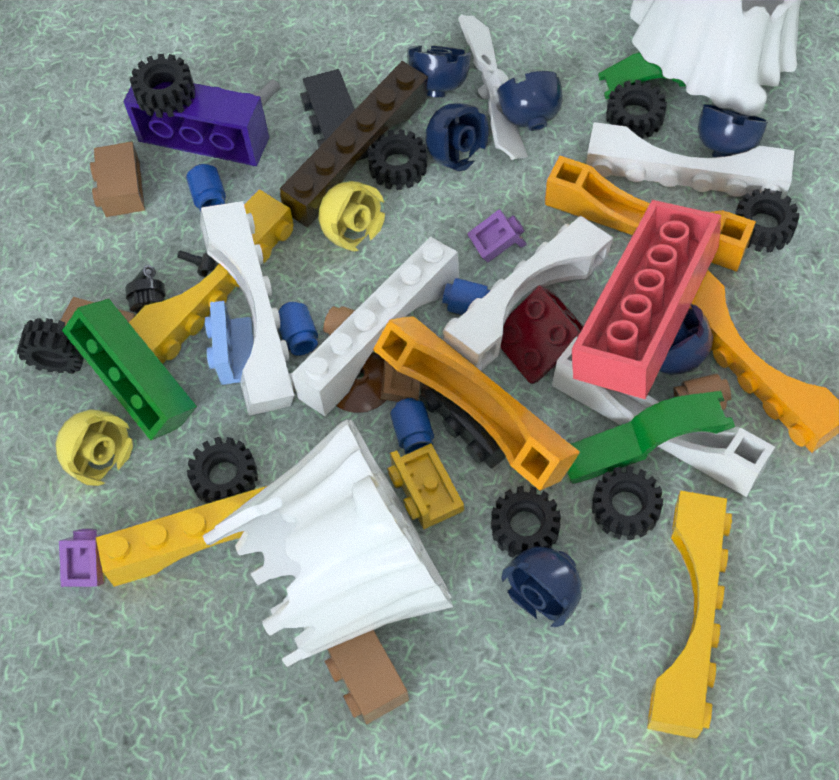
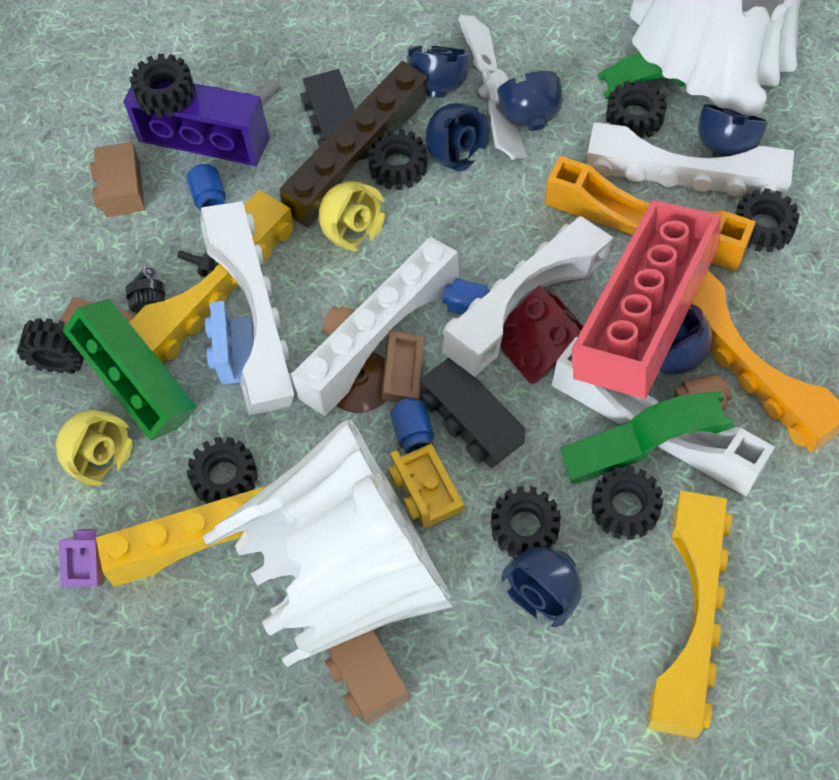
blue brick [278,302,318,356] -> none
light orange arch [373,316,580,491] -> none
medium lavender bracket [467,209,527,263] -> none

